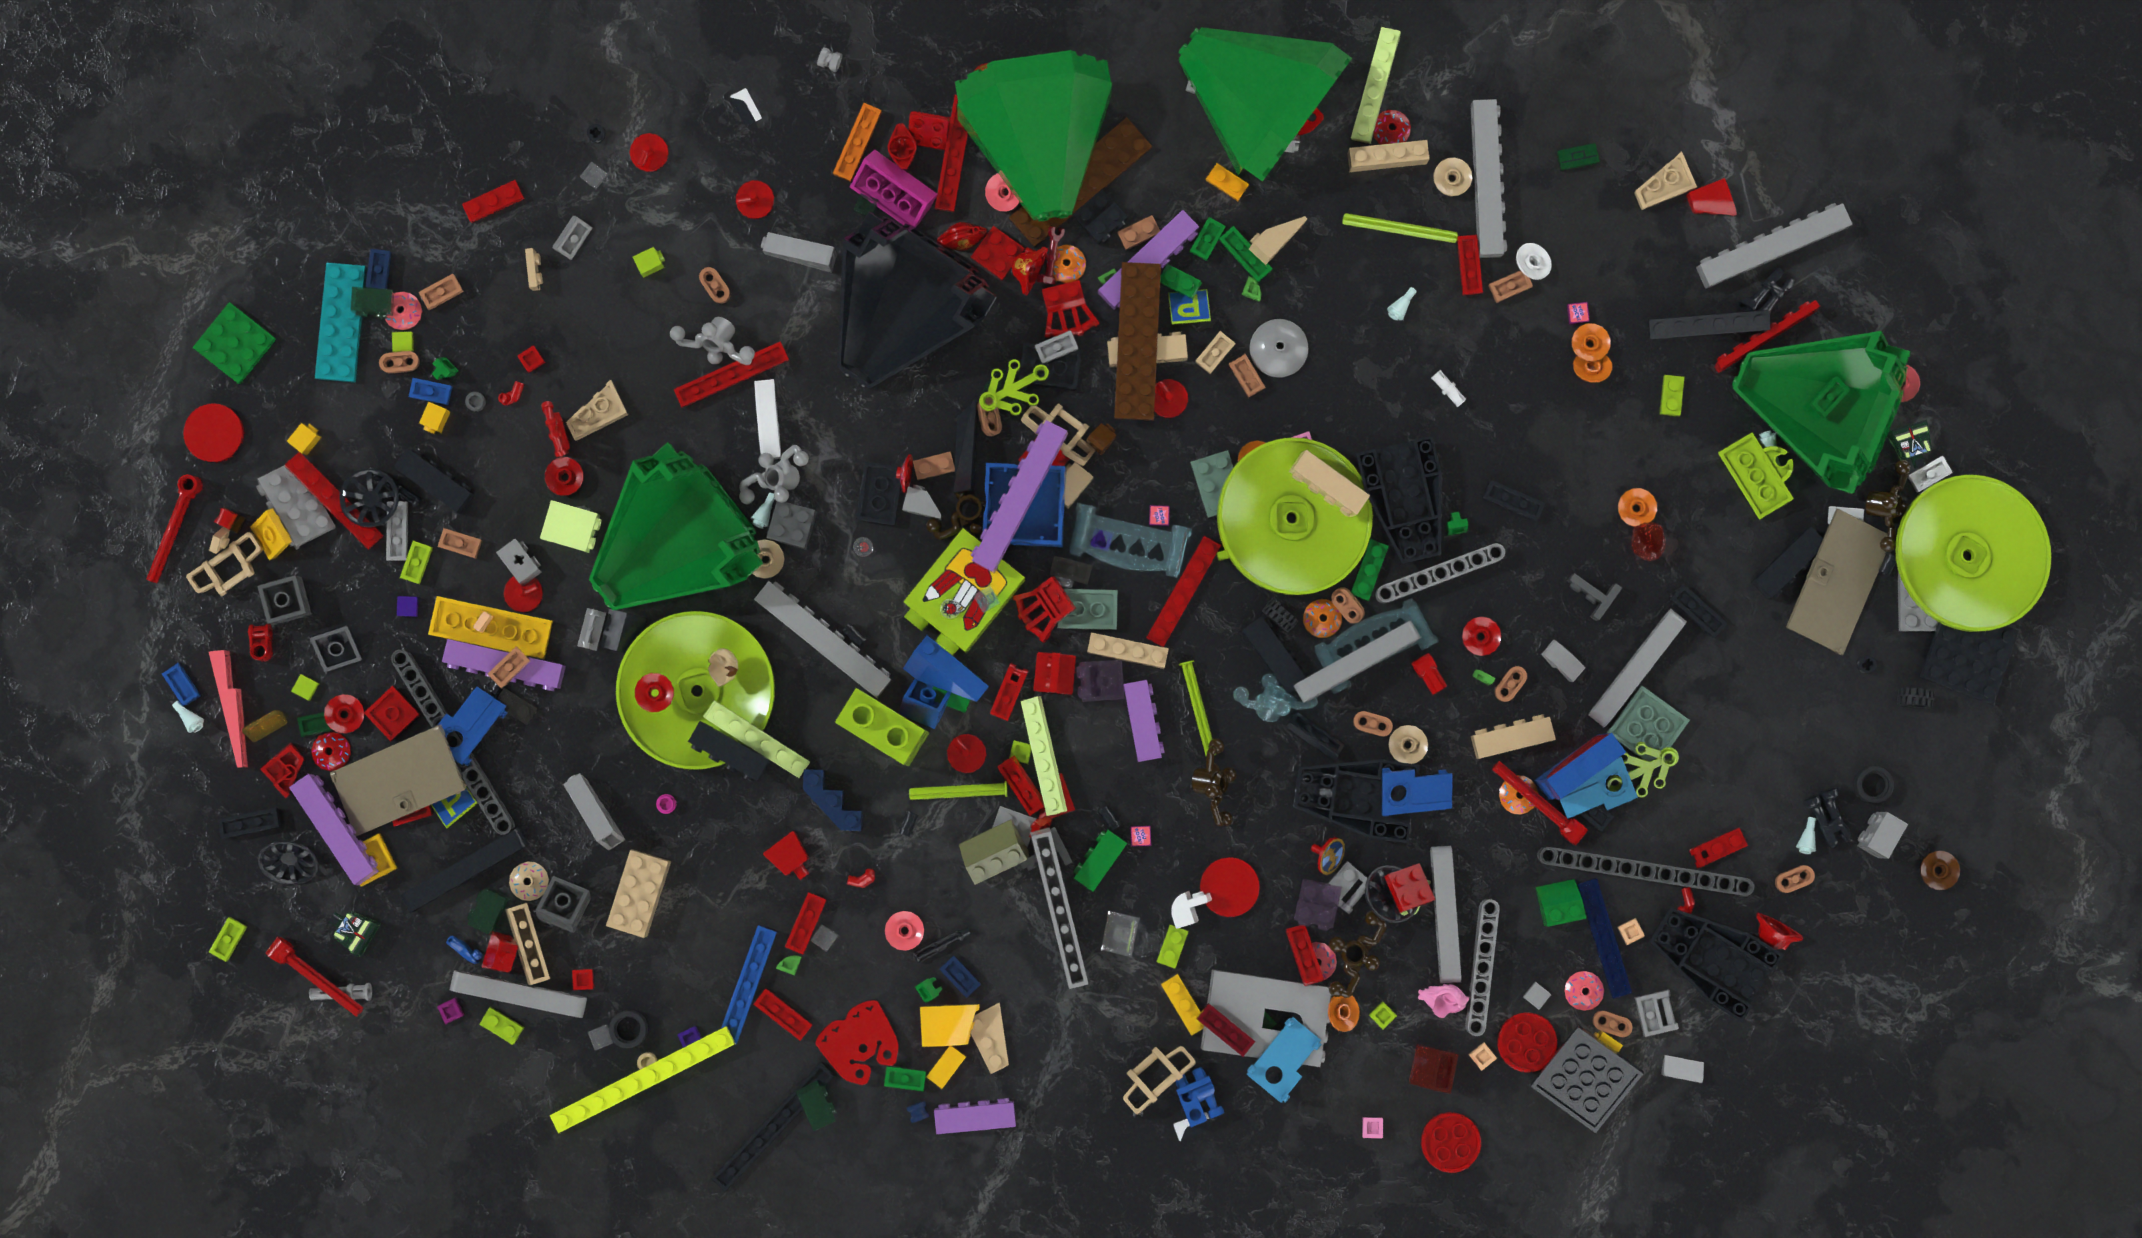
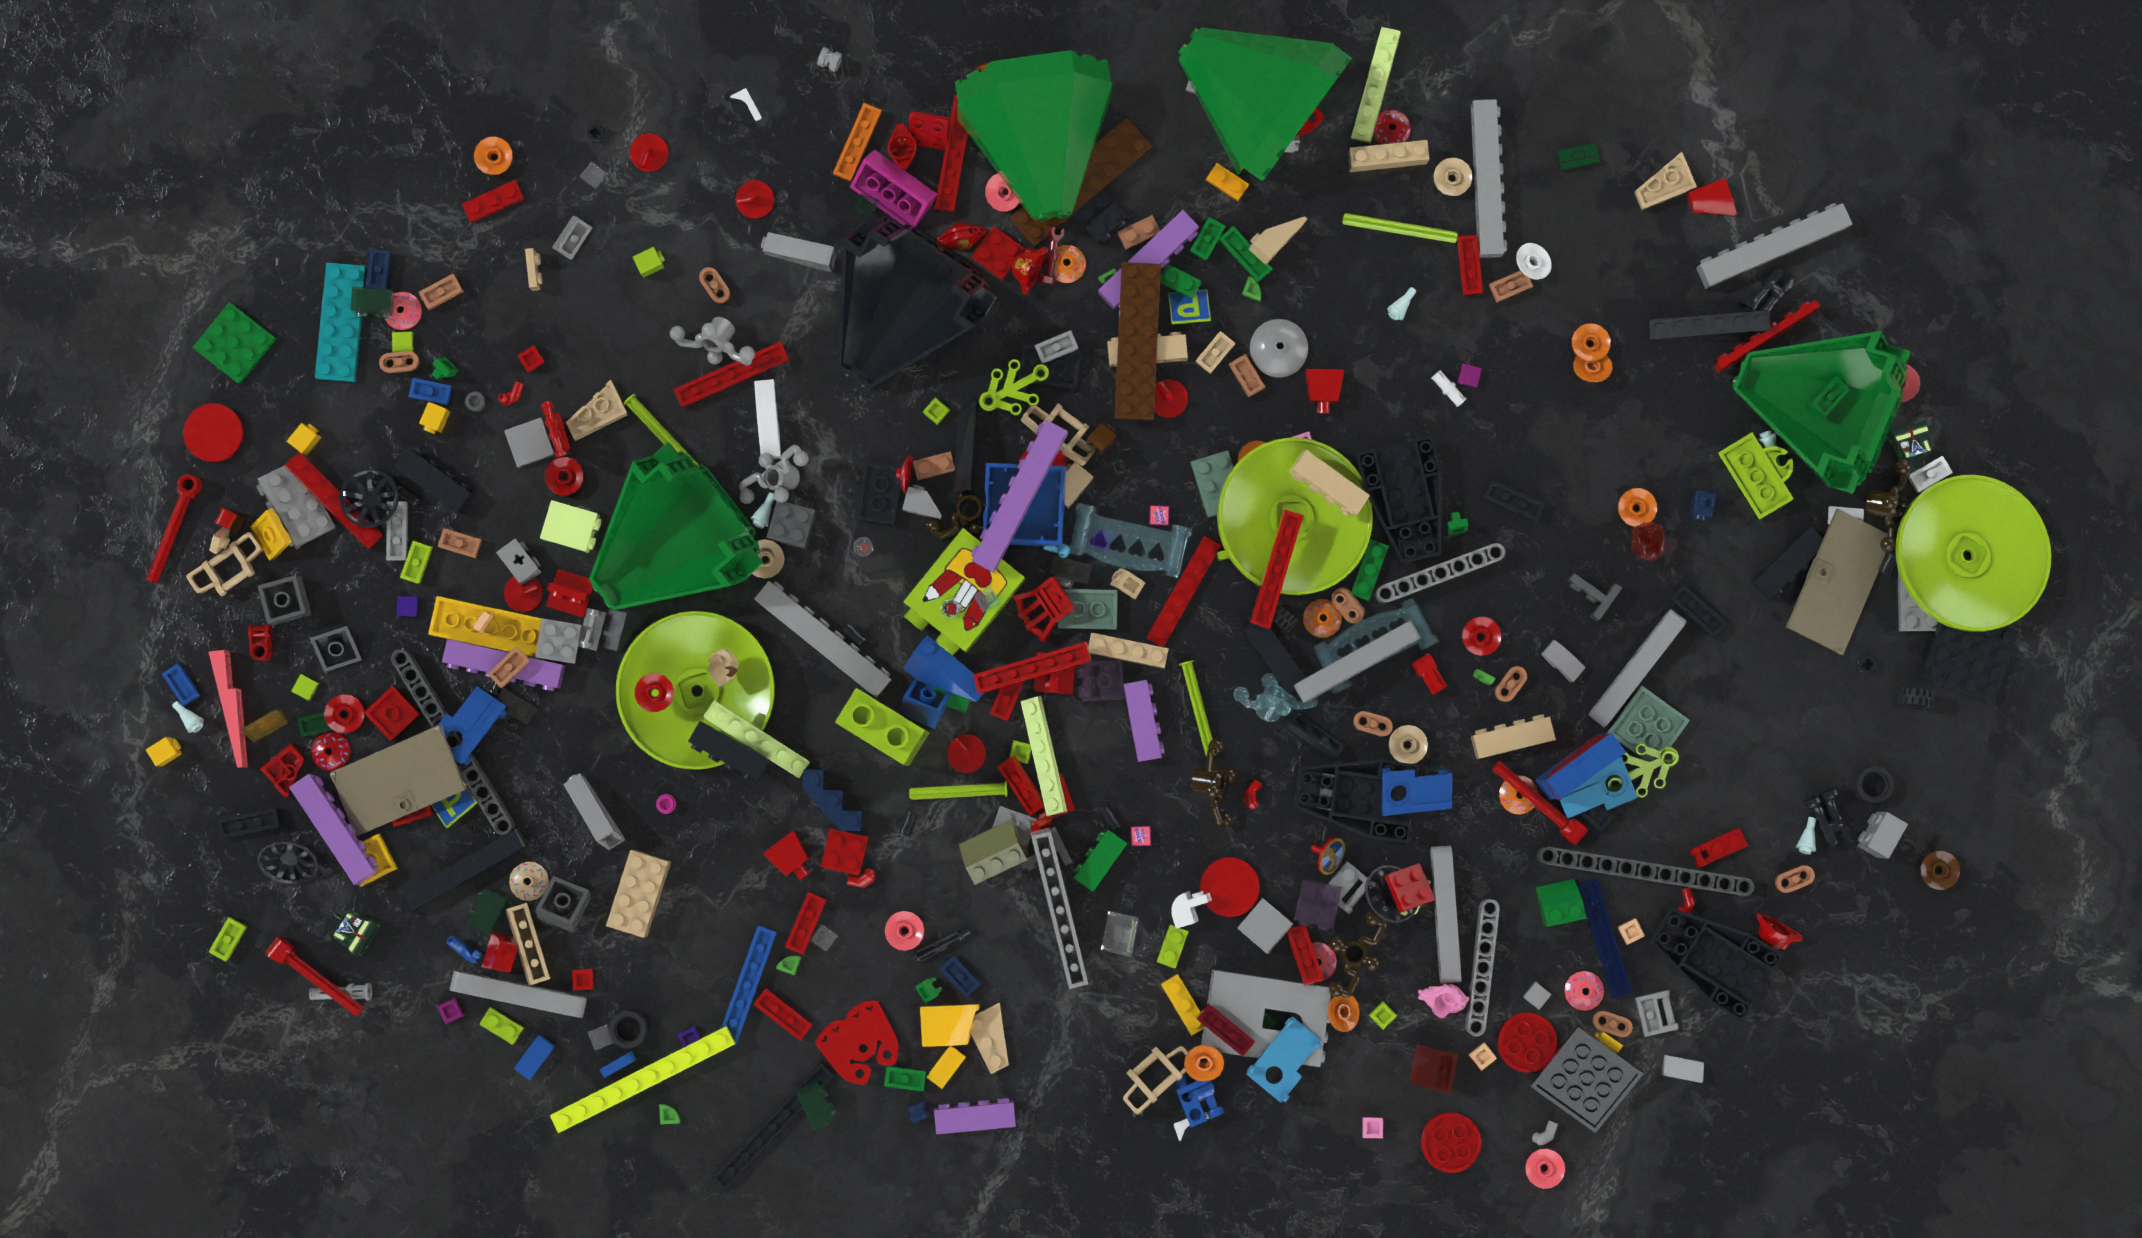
tan tile [637,1052,658,1069] -> none
nougat plate [977,398,1002,437] -> none
red plate [1042,280,1100,338] -> none
tile [1567,302,1590,324] -> none
lime plate [1660,375,1684,416] -> none
none -> yellow brick [146,737,182,767]
none -> orange dish [474,137,513,175]
none -> light grey tile [504,417,555,468]
none -> blue slope [514,1034,555,1081]
none -> light grey plate [535,618,581,664]
none -> red bracket [546,569,593,617]
none -> blue beam [599,1051,637,1078]
none -> lime axle [623,394,699,466]
none -> bright green tile [659,1104,681,1125]
none -> red plate [821,828,869,876]
none -> lime tile [923,397,950,425]
none -> red plate [973,642,1092,694]
none -> medium azure arm [1044,544,1070,558]
none -> tan bracket [1110,568,1145,599]
none -> orange dish [1184,1045,1224,1082]
none -> light grey tile [1238,898,1293,954]
none -> red arm [1244,779,1263,810]
none -> red plate [1250,510,1303,629]
none -> red torso [1305,369,1344,414]
none -> magenta tile [1457,364,1482,388]
none -> coral dish [1525,1149,1565,1189]
none -> light grey arm [1532,1121,1558,1145]
none -> dark blue brick [1689,490,1716,521]

